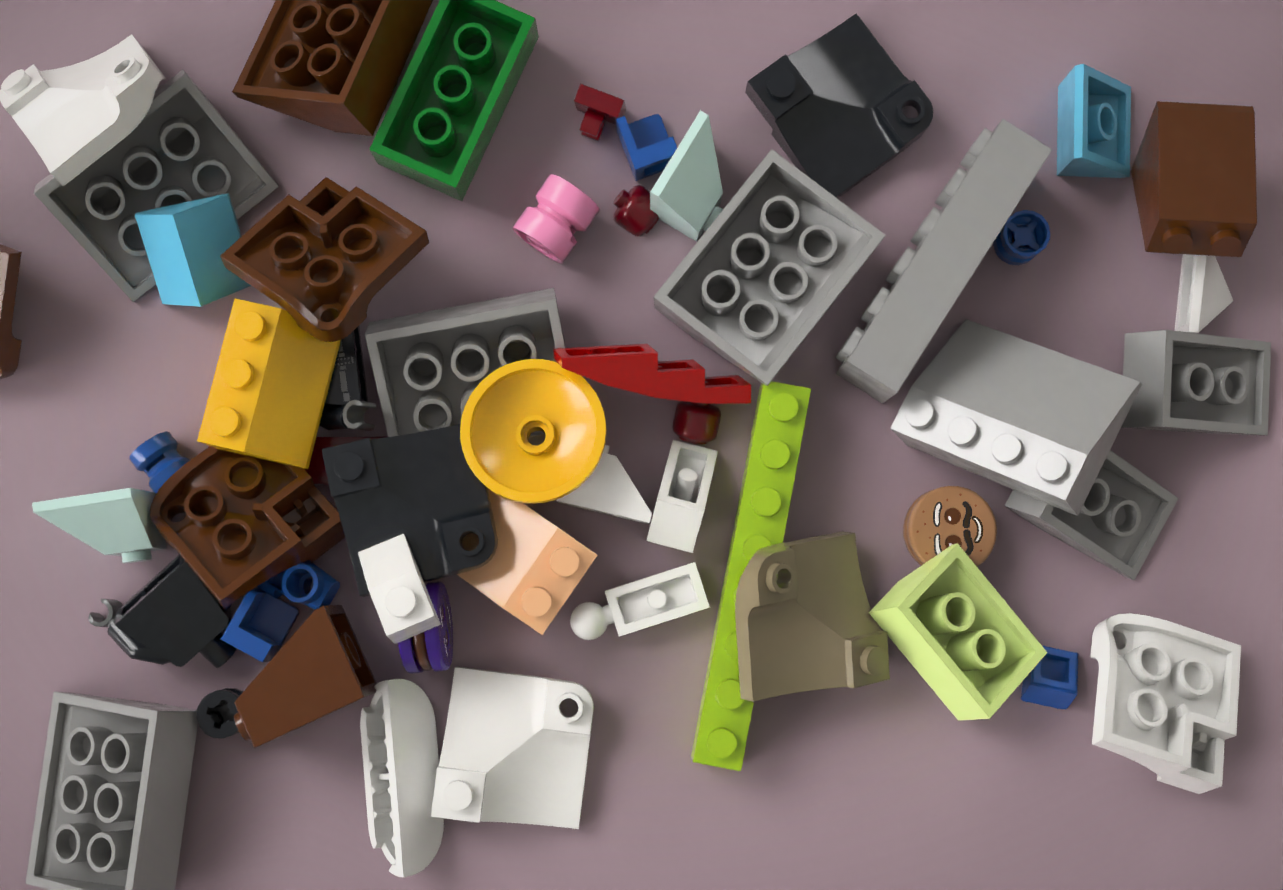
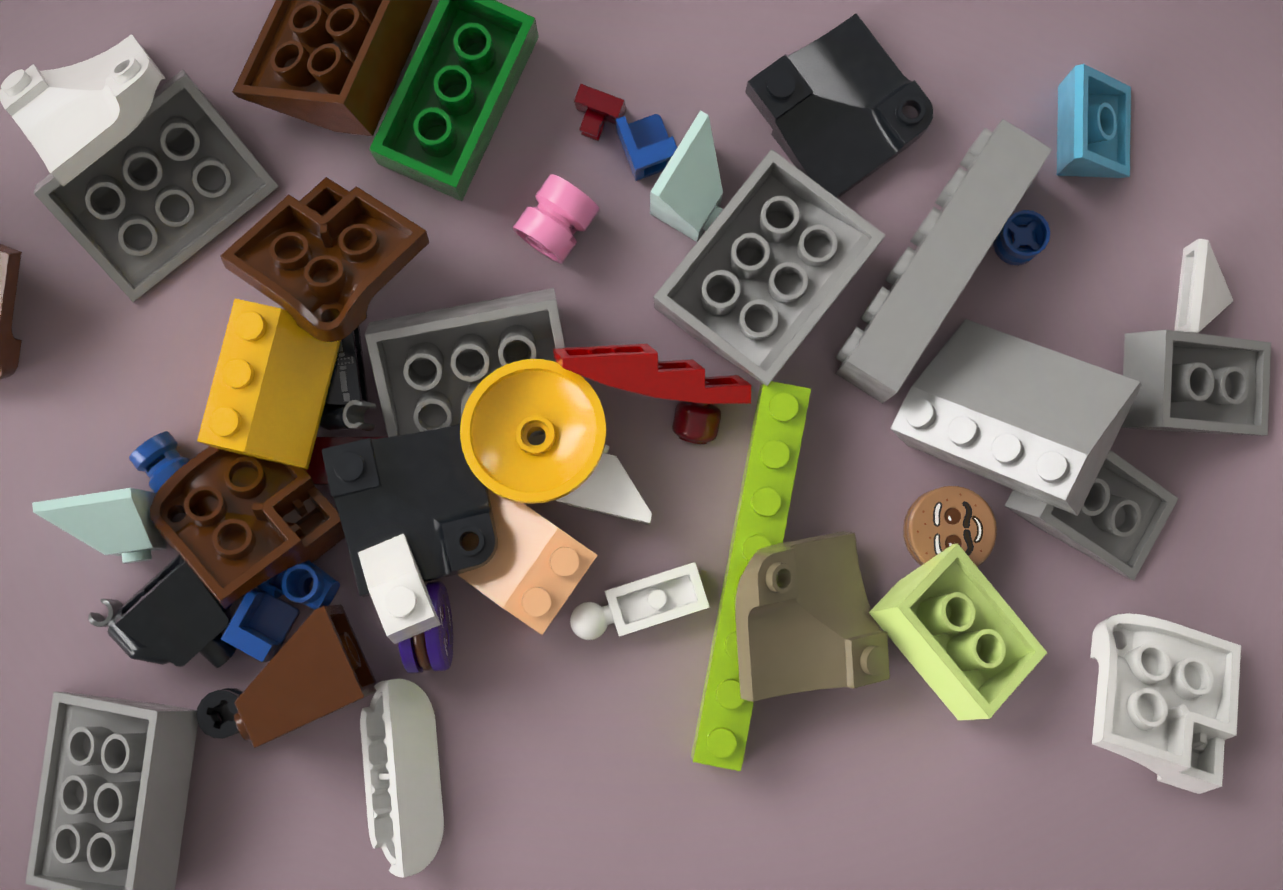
medium azure slope [134,193,251,307] -> none
white slope [431,666,594,829] -> none
dark red piece [613,185,659,236] -> none
white slope [646,439,718,553] -> none
blue slope [1021,645,1078,709] -> none
reddish brown slope [1131,101,1257,257] -> none

